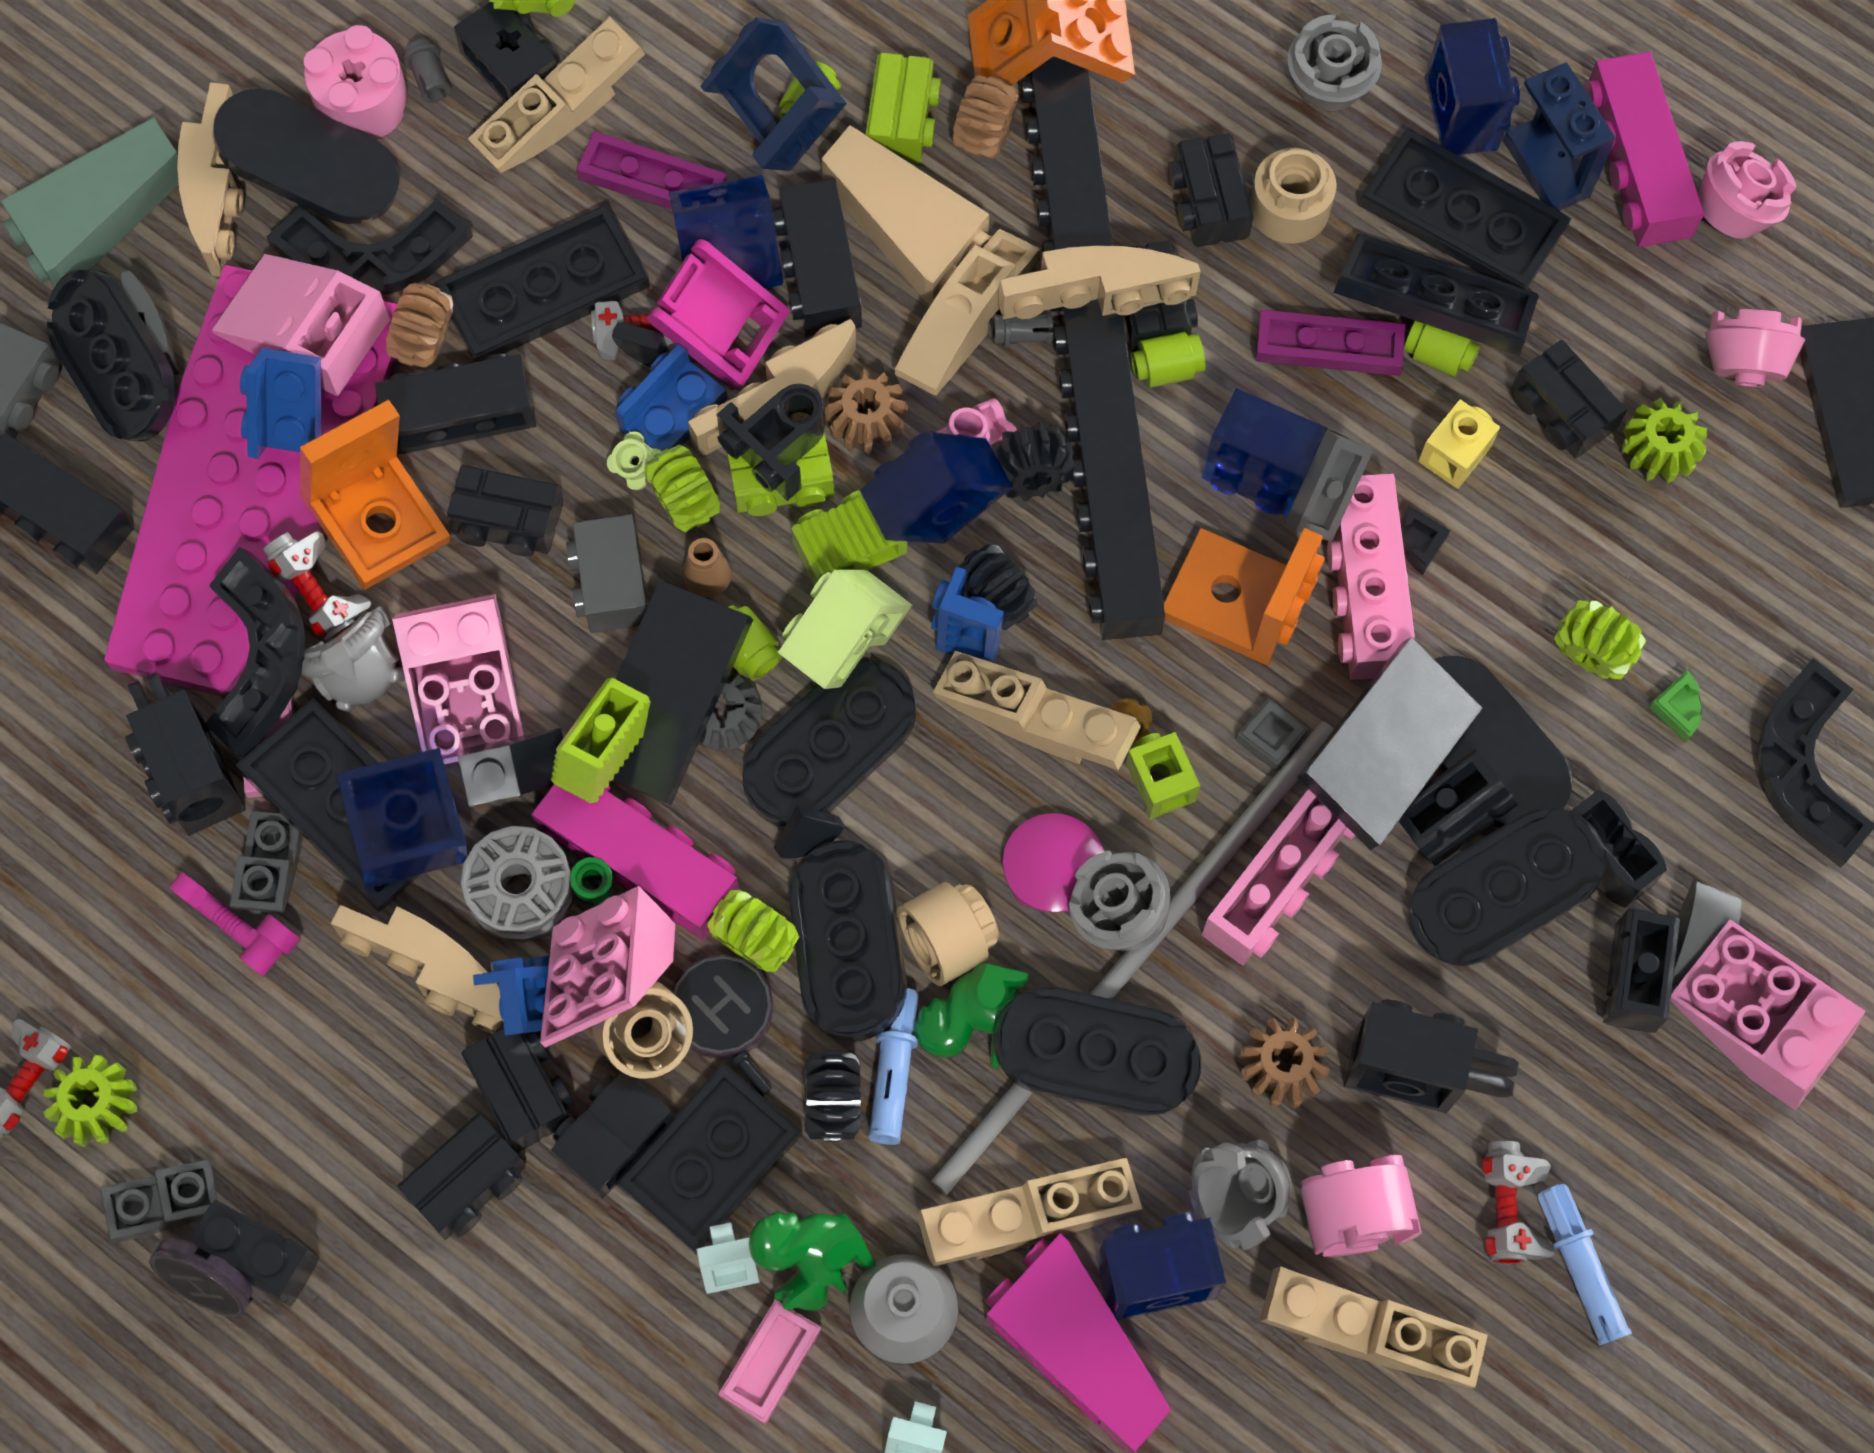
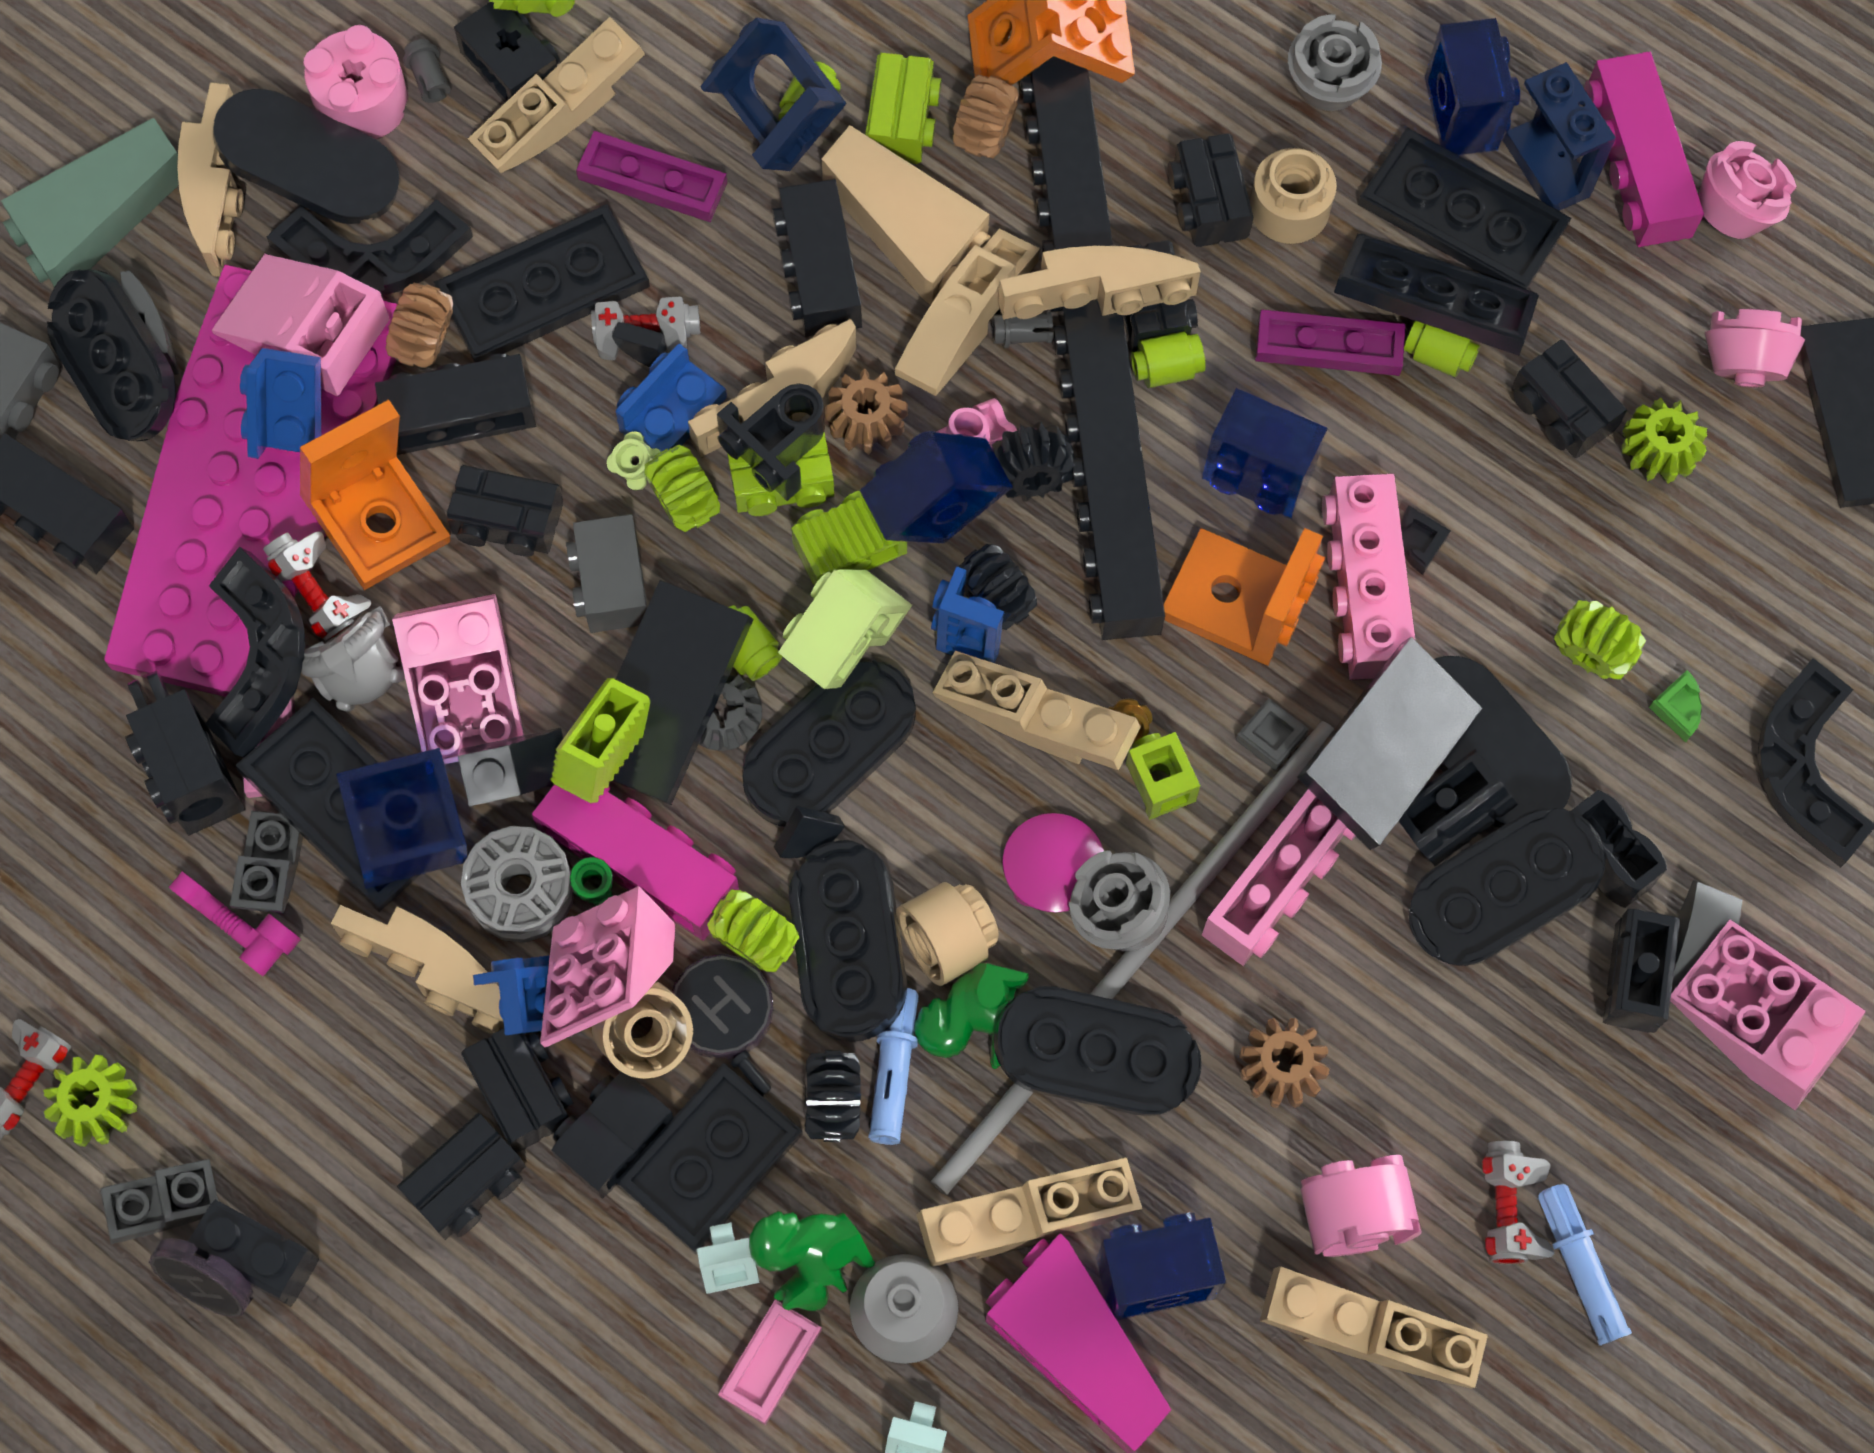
dark pink container [647,239,791,390] -> none
clear blue bracket [668,175,784,289] -> none
medium nougat cone [682,538,732,597] -> none
light grey helmet [1188,1139,1292,1251] -> none
dark grey panel [1285,430,1373,542] -> none
black brick [1344,999,1519,1114] -> none
light yellow brick [1418,399,1500,489] -> none

